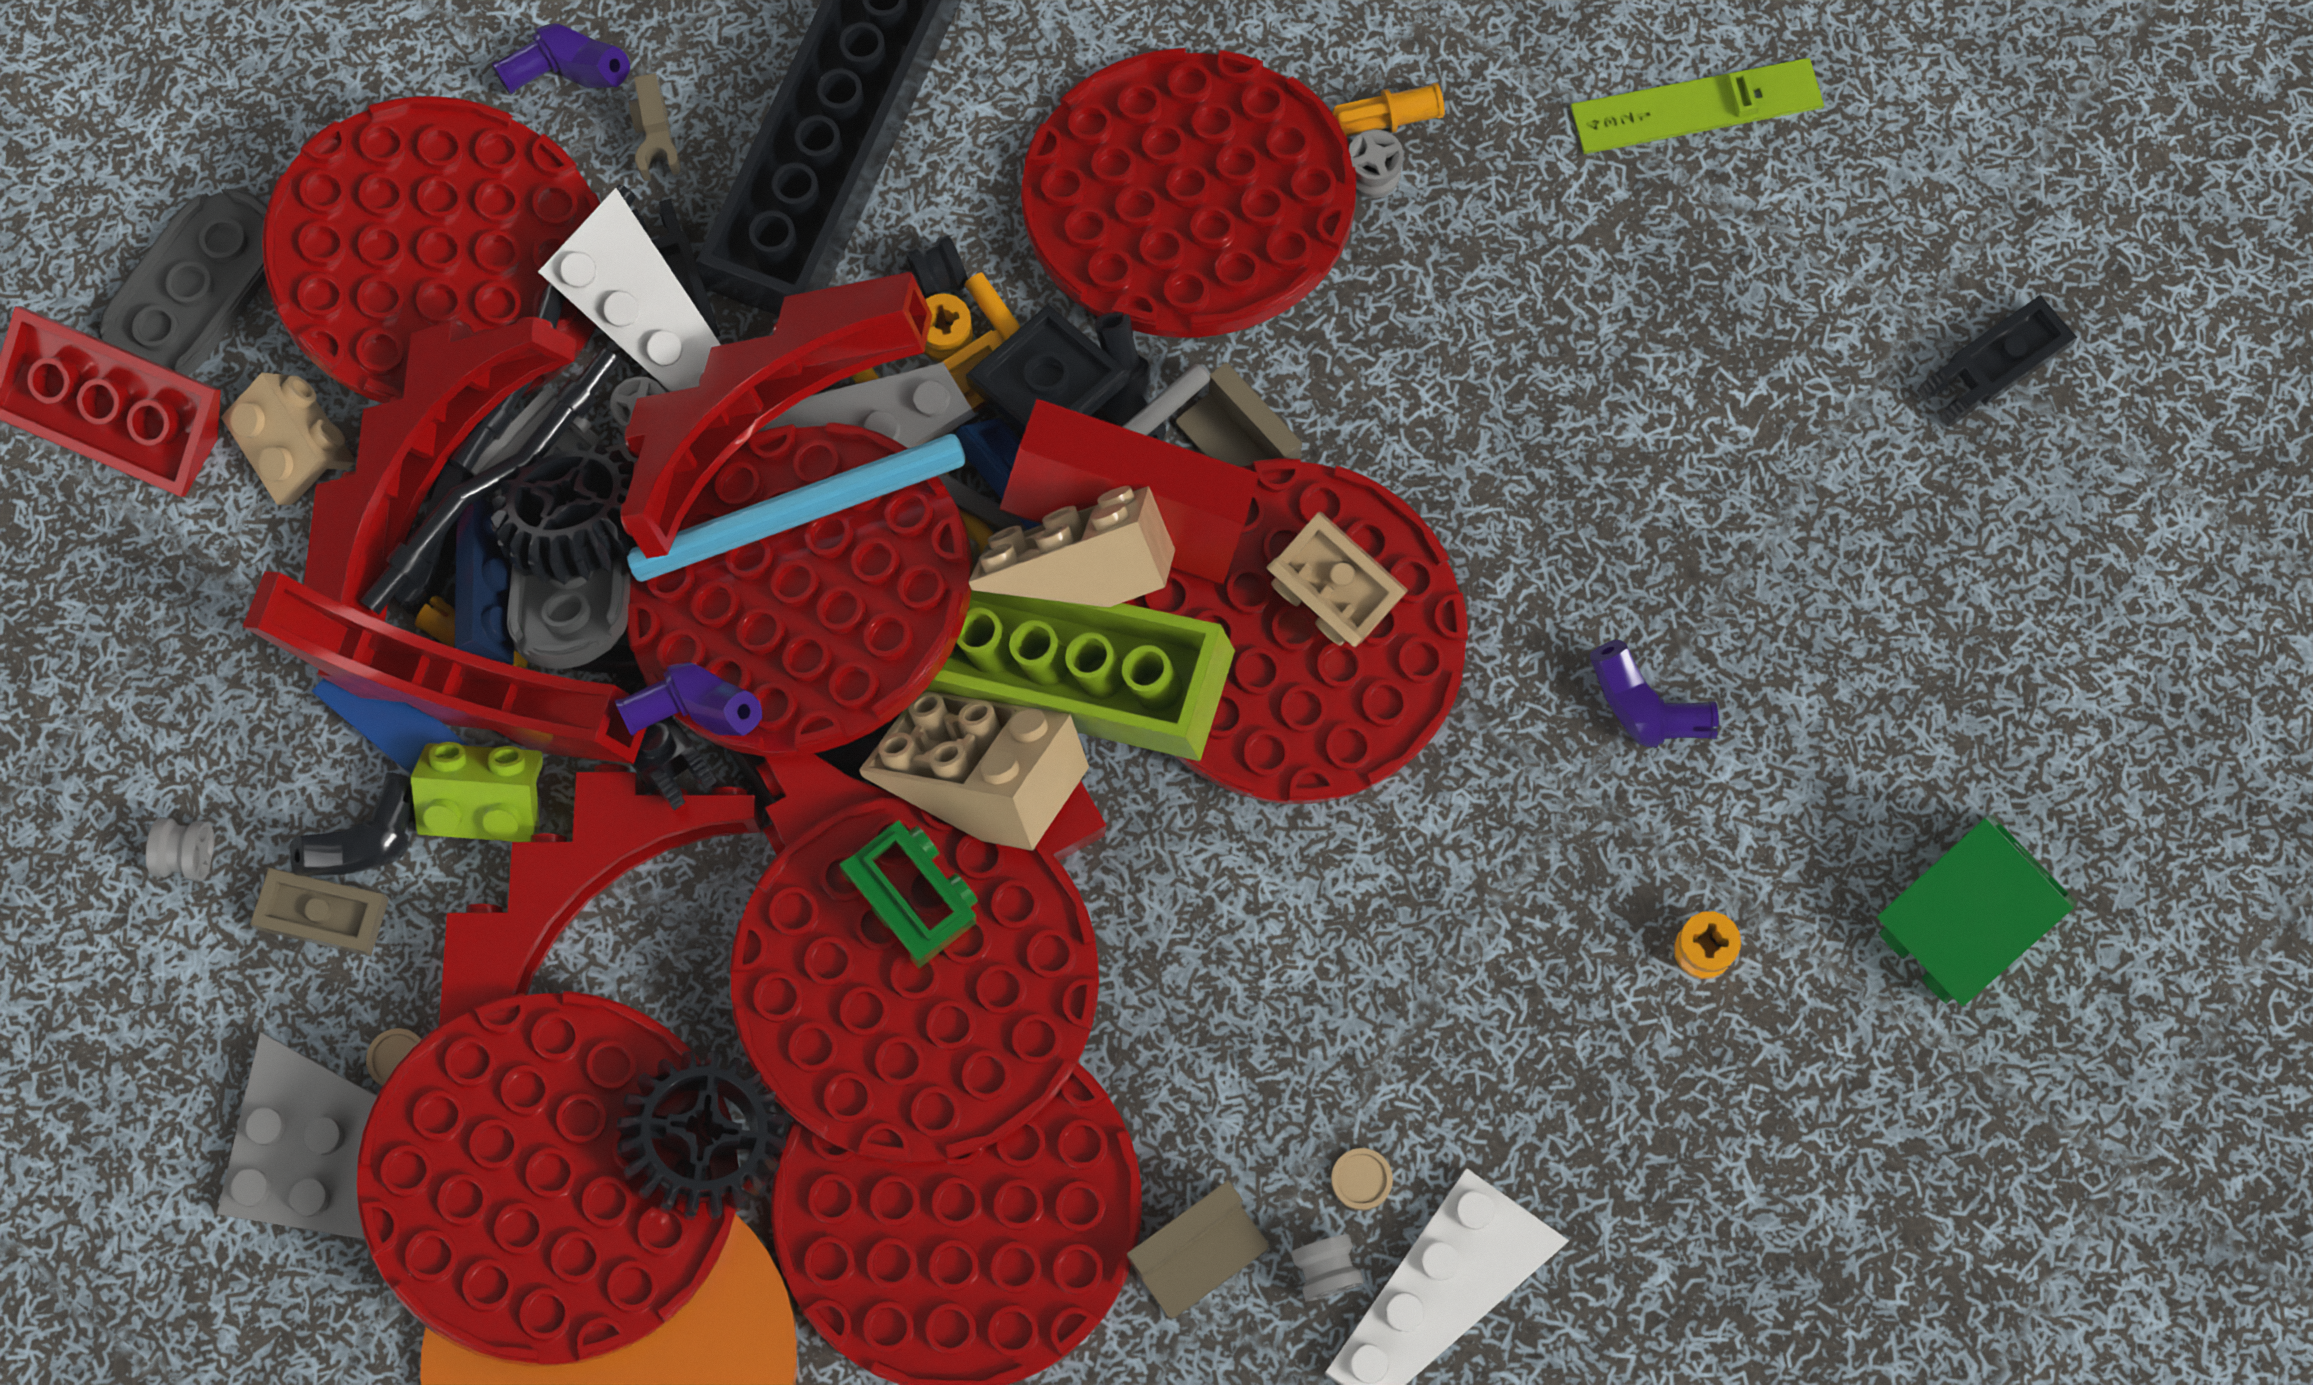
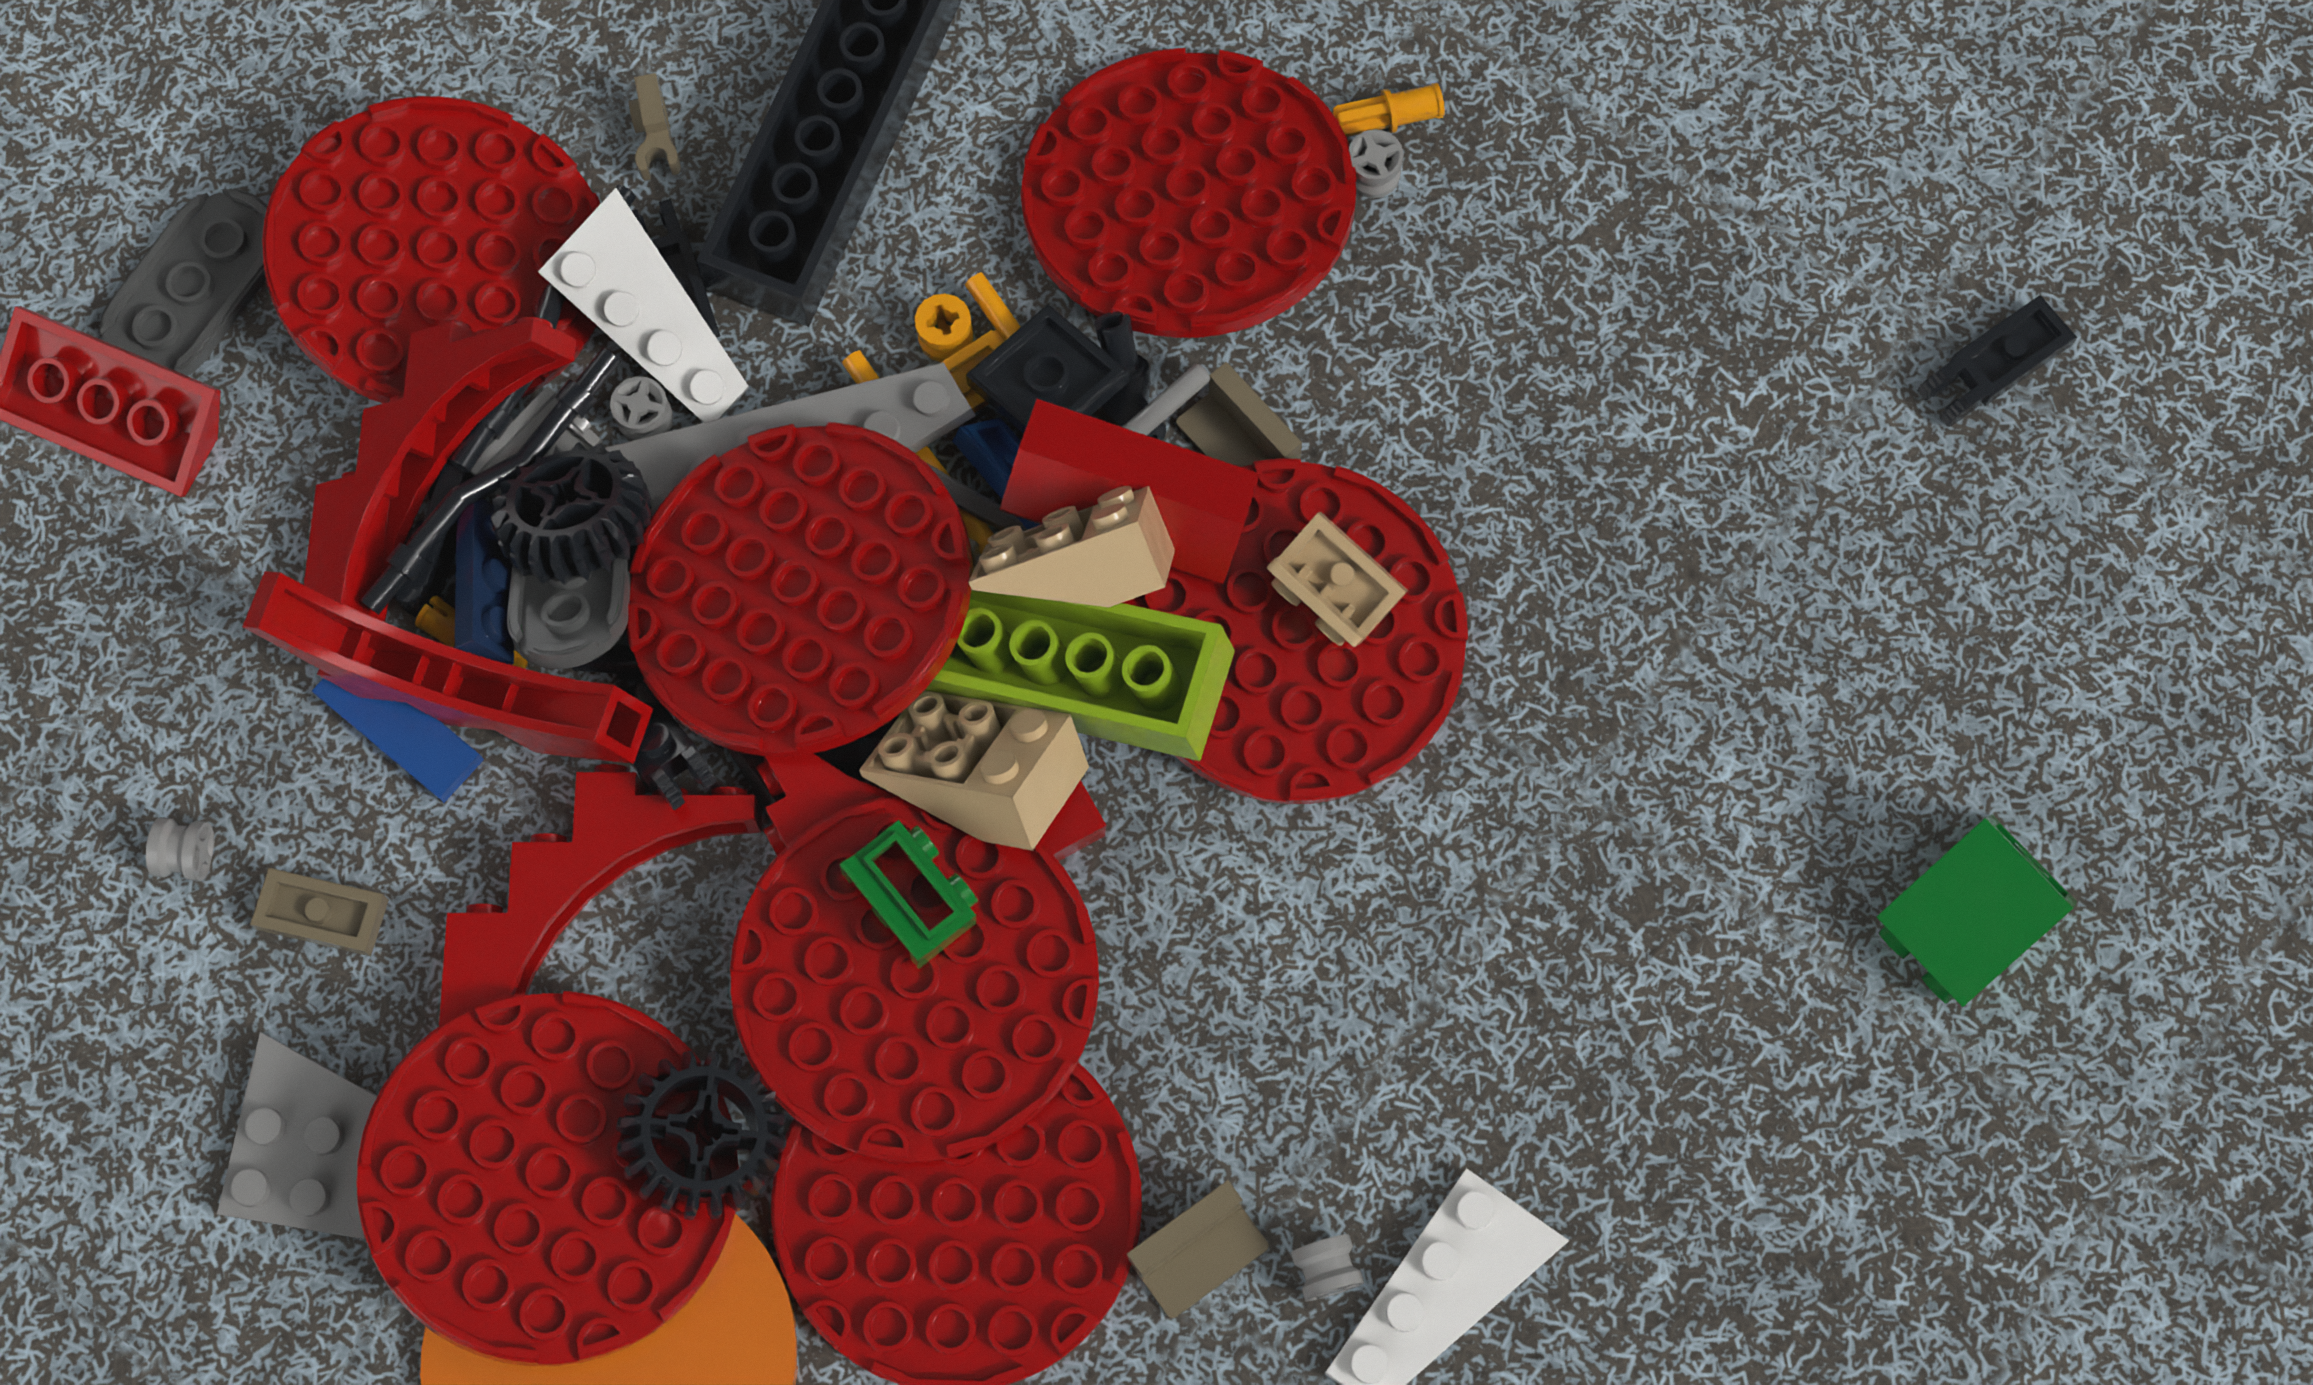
tan bracket [221,372,355,505] -> none
black arm [290,772,414,876] -> none
tan piece [366,1028,422,1086] -> none
lime bracket [411,742,543,842] -> none
dark purple arm [491,23,630,95] -> none
dark purple arm [615,662,762,736] -> none
red arch [621,272,933,559] -> none
medium azure axle [627,434,965,582] -> none
black wheel [906,234,968,299] -> none
tan piece [1331,1148,1393,1211] -> none
lime piece [1570,58,1825,154] -> none
dark purple arm [1590,639,1719,748] -> none
light orange wheel [1674,911,1741,979] -> none

